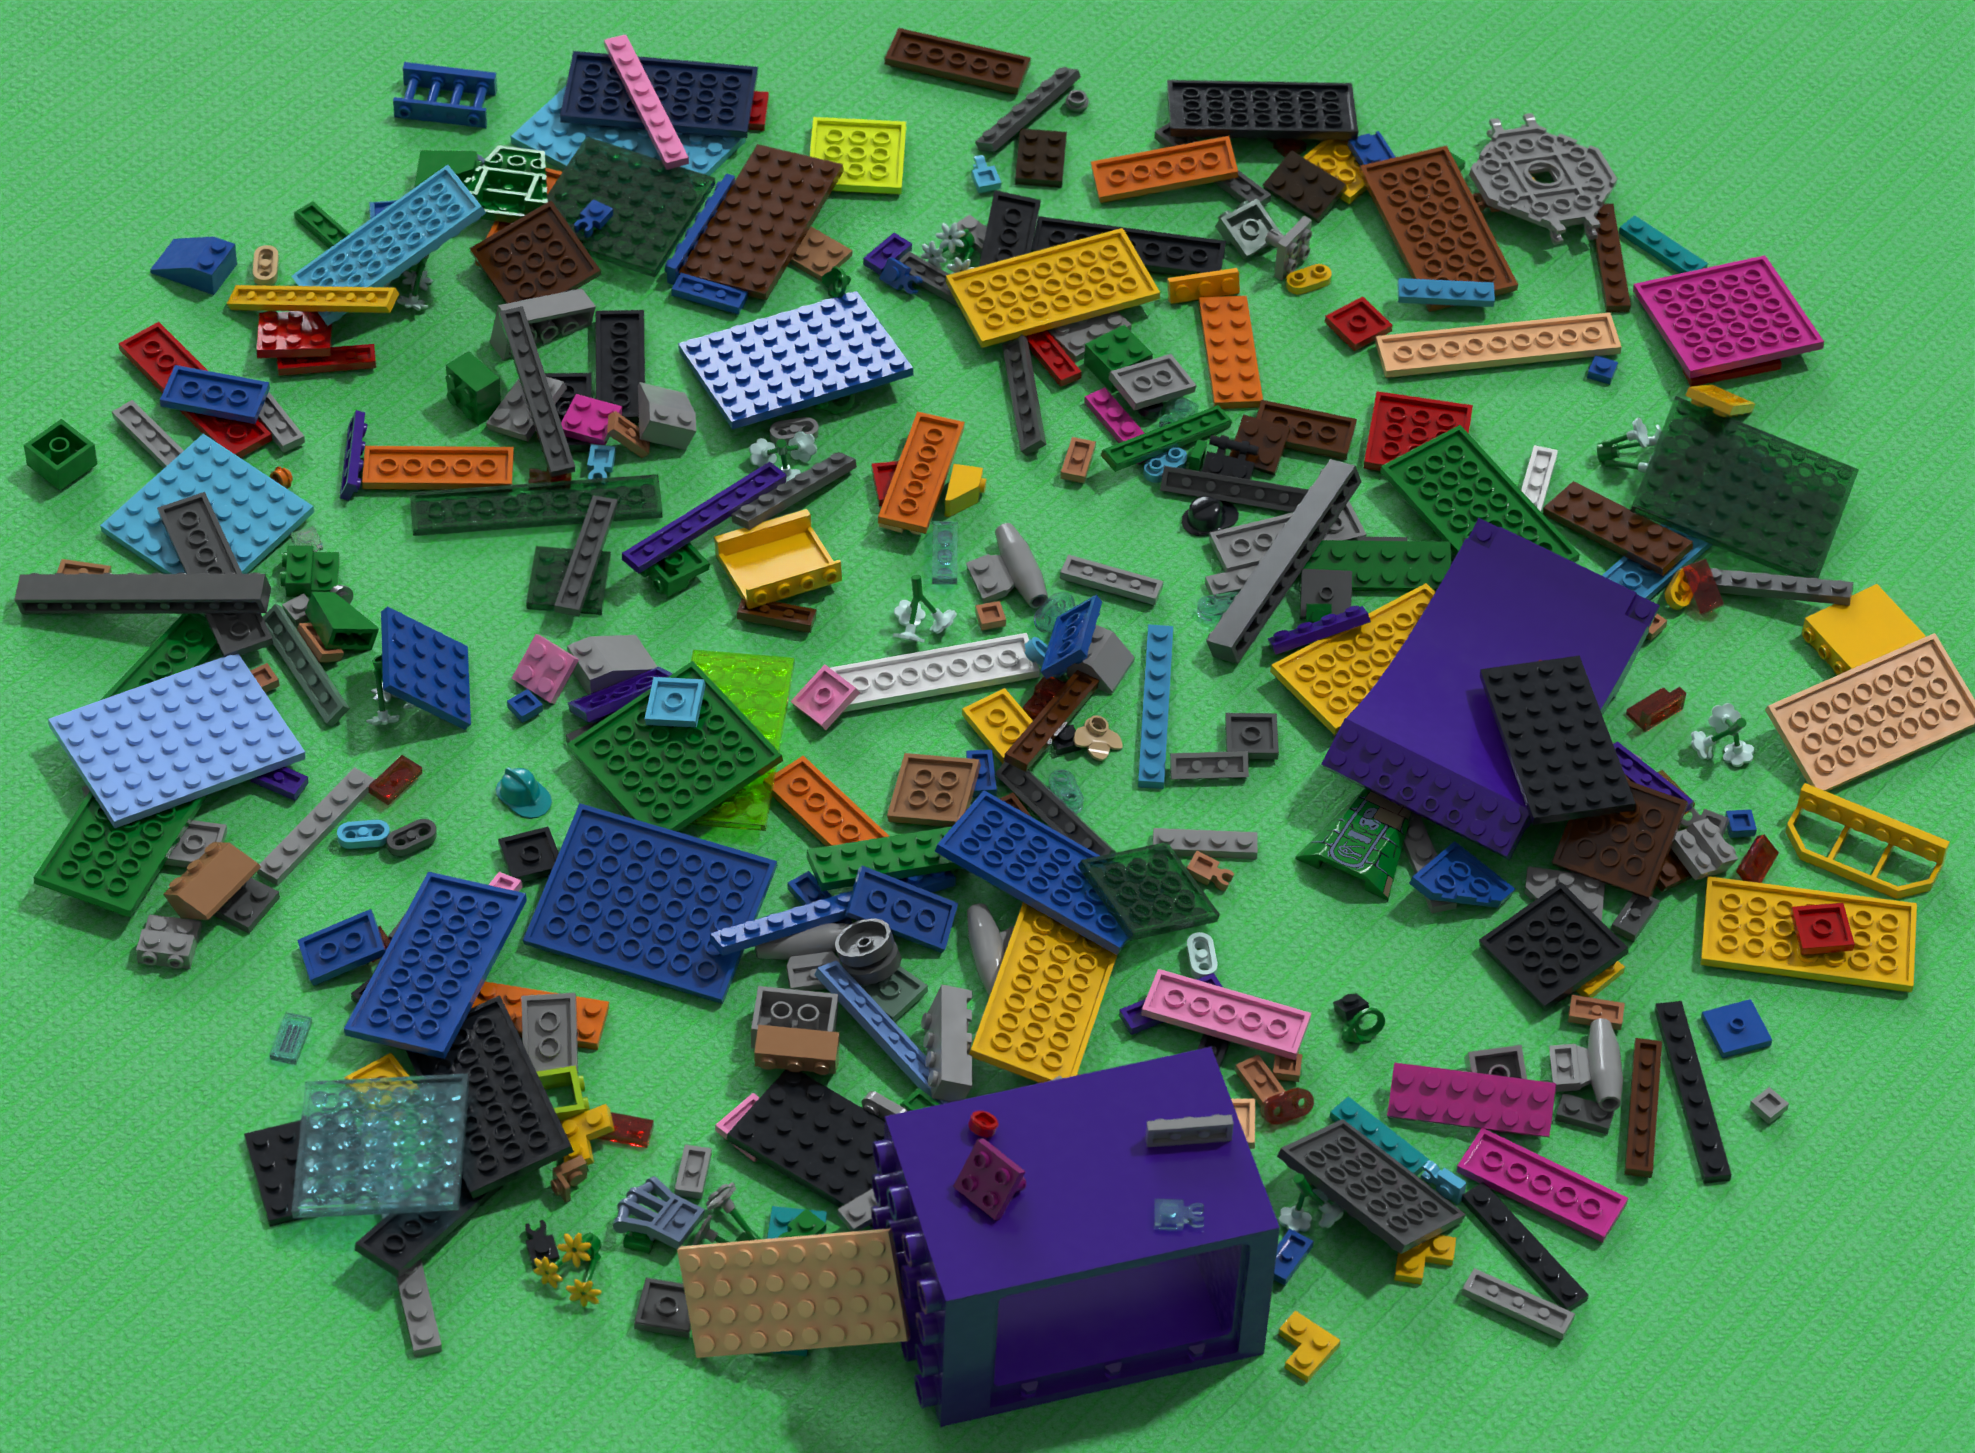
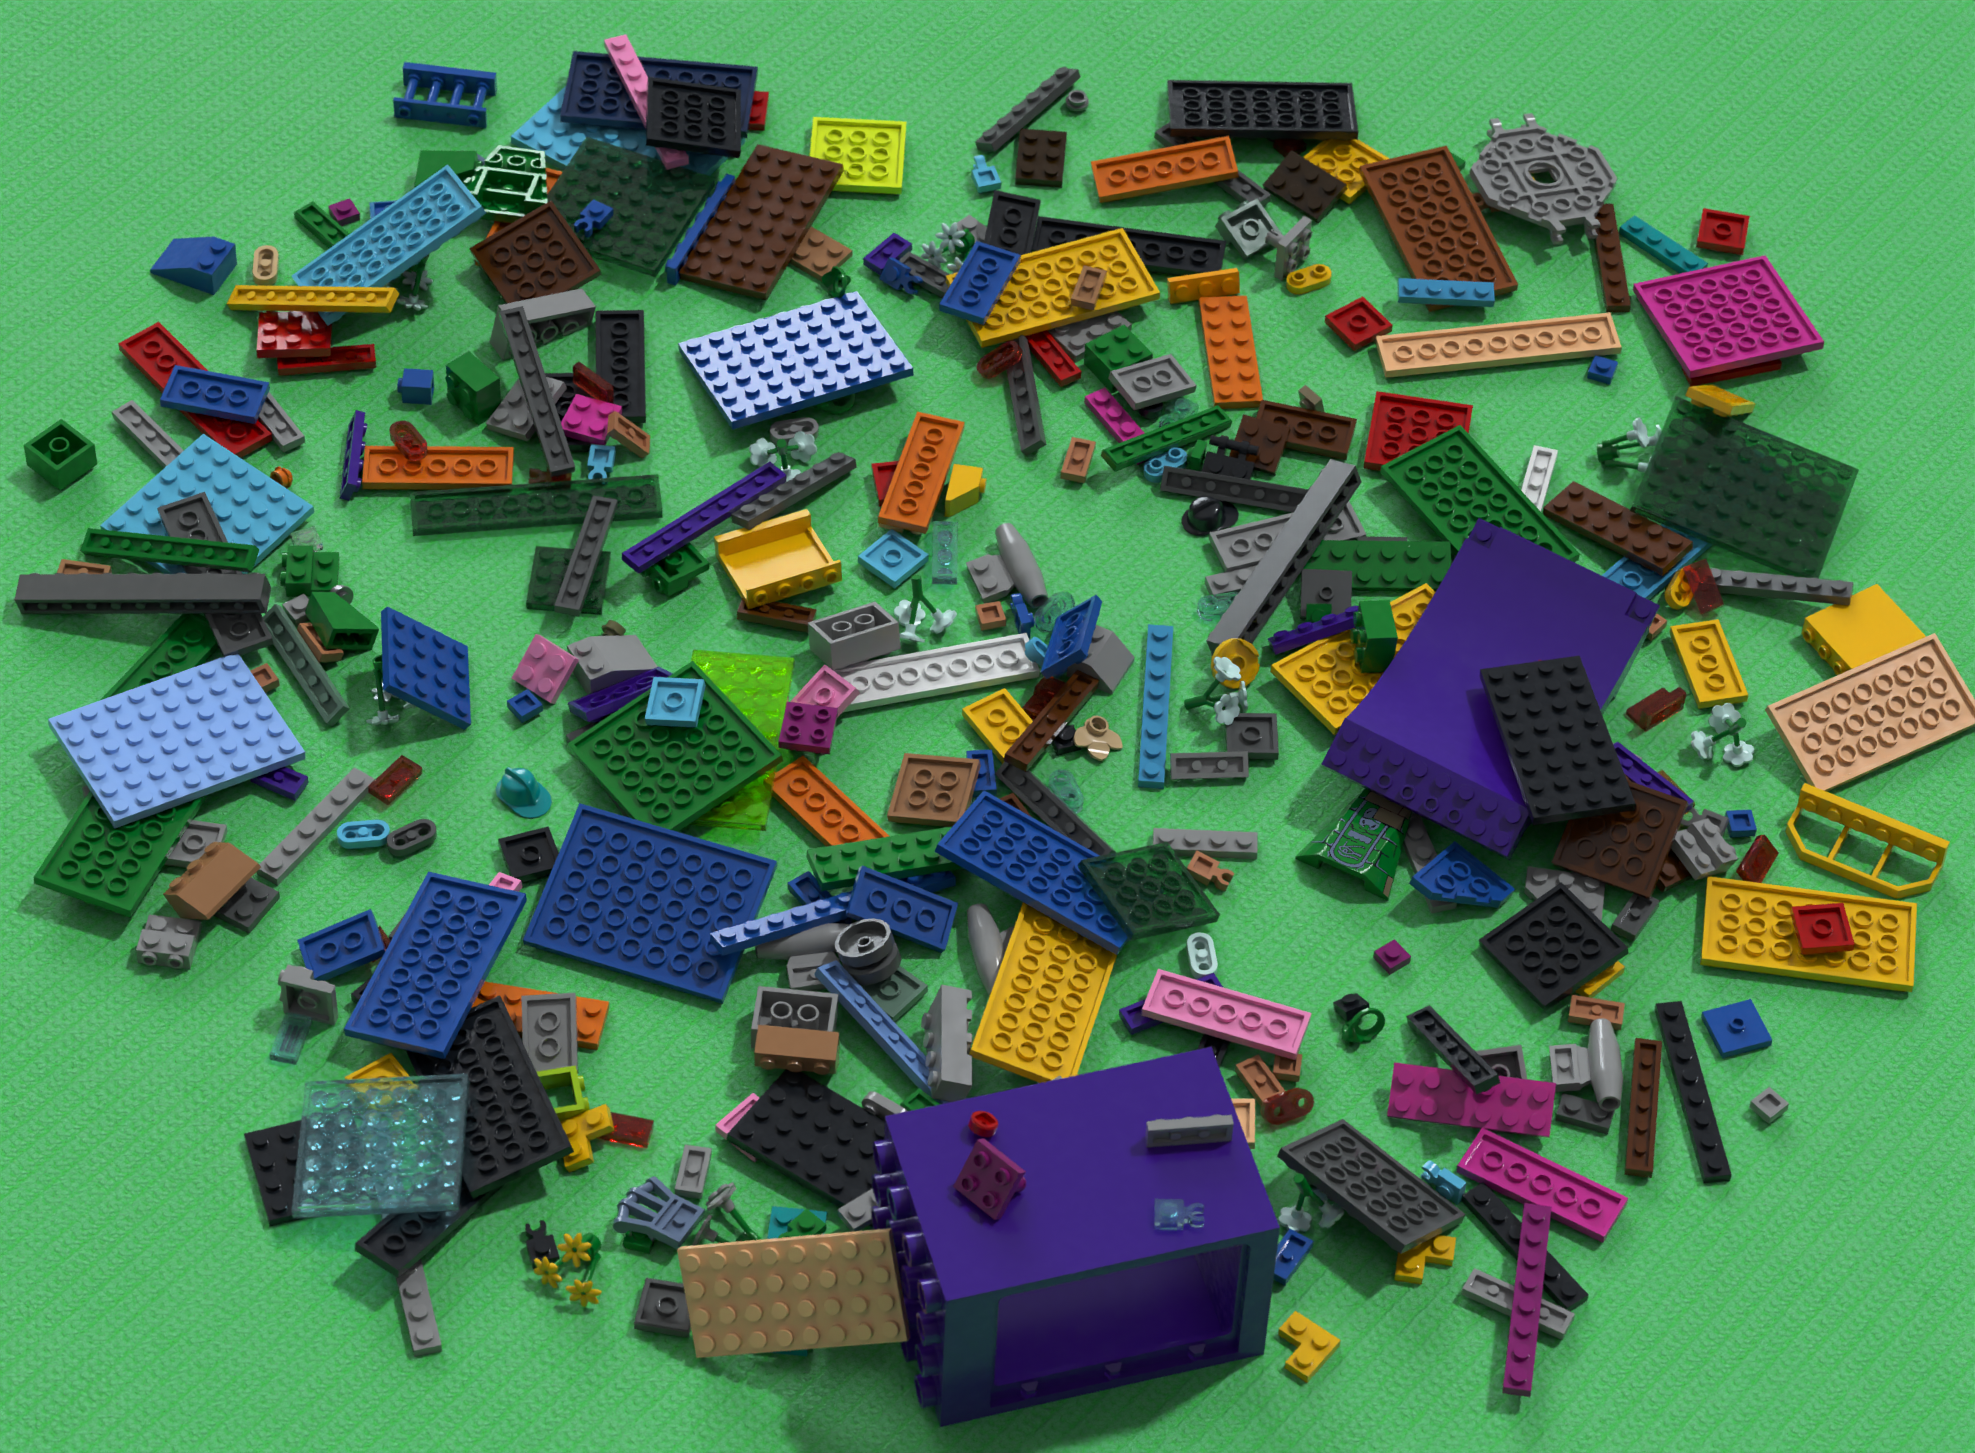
bracket [550,1155,587,1203] -> none
light grey slope [638,382,696,450] -> none
blue plate [672,273,748,315] -> none
reddish brown plate [885,28,1031,95] -> none
light grey plate [1060,555,1163,605] -> none
teal plate [1329,1096,1429,1176] -> none
blue plate [1347,131,1395,166] -> none
none -> green plate [80,528,259,573]
none -> light grey plate [278,965,338,1026]
none -> magenta plate [328,198,360,226]
none -> clear red plate [389,421,428,461]
none -> blue brick [397,368,435,405]
none -> clear red tile [573,362,614,404]
none -> olive plate [601,620,626,636]
none -> black plate [646,77,741,158]
none -> magenta plate [779,702,838,755]
none -> light grey brick [808,602,901,670]
none -> medium azure plate [858,529,929,588]
none -> blue plate [939,241,1021,325]
none -> clear red plate [977,341,1023,379]
none -> blue plate [1010,593,1034,638]
none -> medium nougat plate [1071,266,1107,311]
none -> light aqua plant [1184,657,1248,725]
none -> yellow tile [1211,638,1260,689]
none -> dark tan plate [1298,385,1324,412]
none -> green brick [1350,600,1398,673]
none -> magenta plate [1373,939,1411,975]
none -> black plate [1406,1005,1500,1095]
none -> magenta plate [1502,1203,1552,1397]
none -> yellow plate [1669,619,1748,709]
none -> red plate [1696,208,1750,255]

